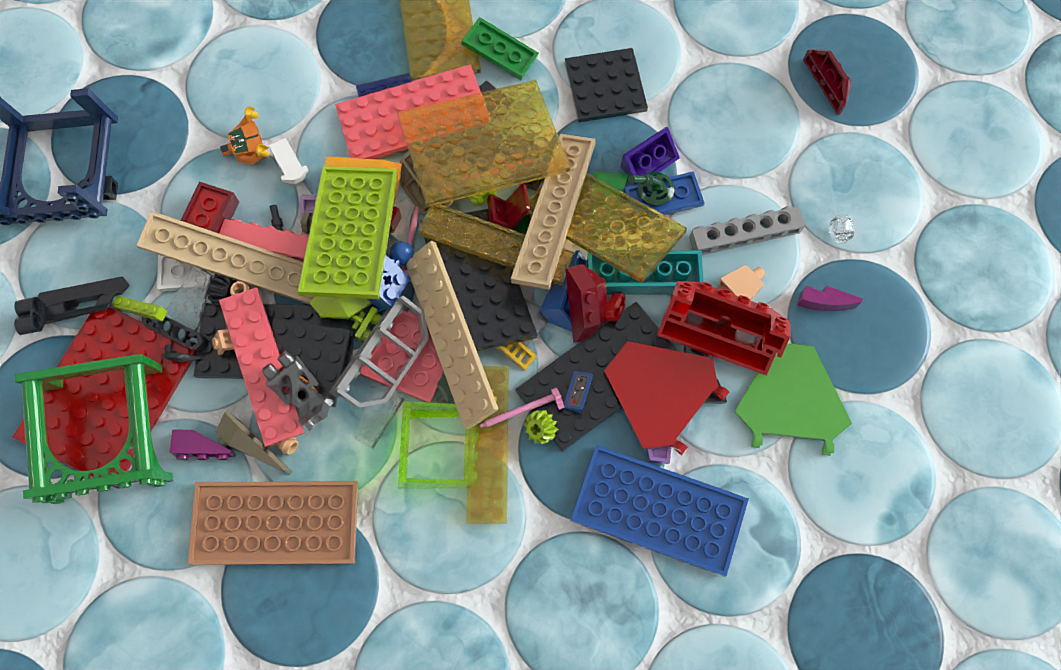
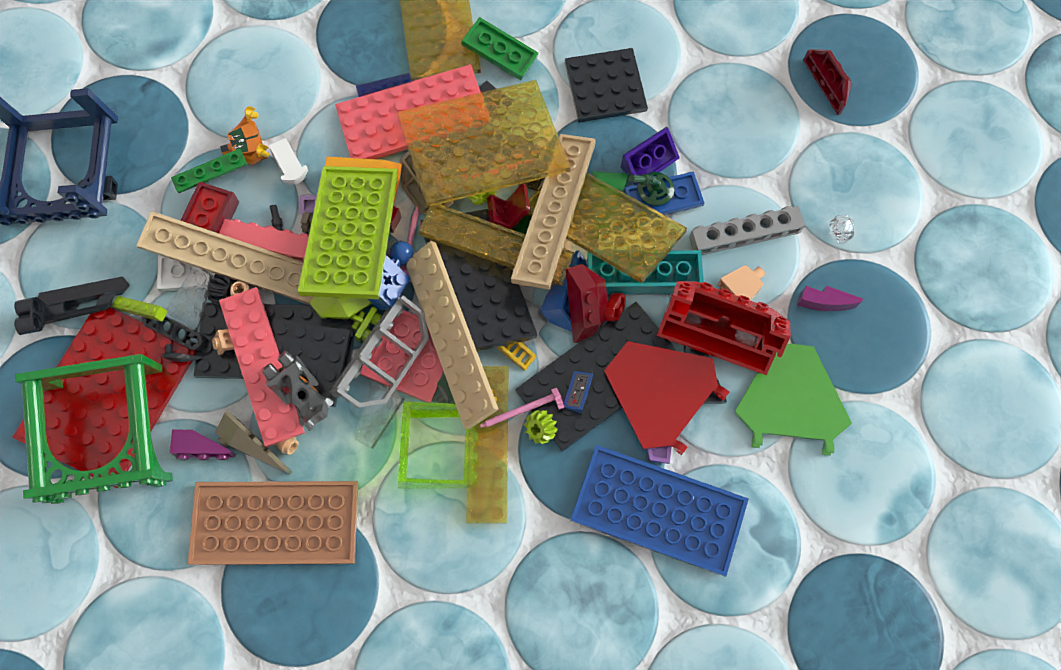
none -> green bracket [171,149,247,193]

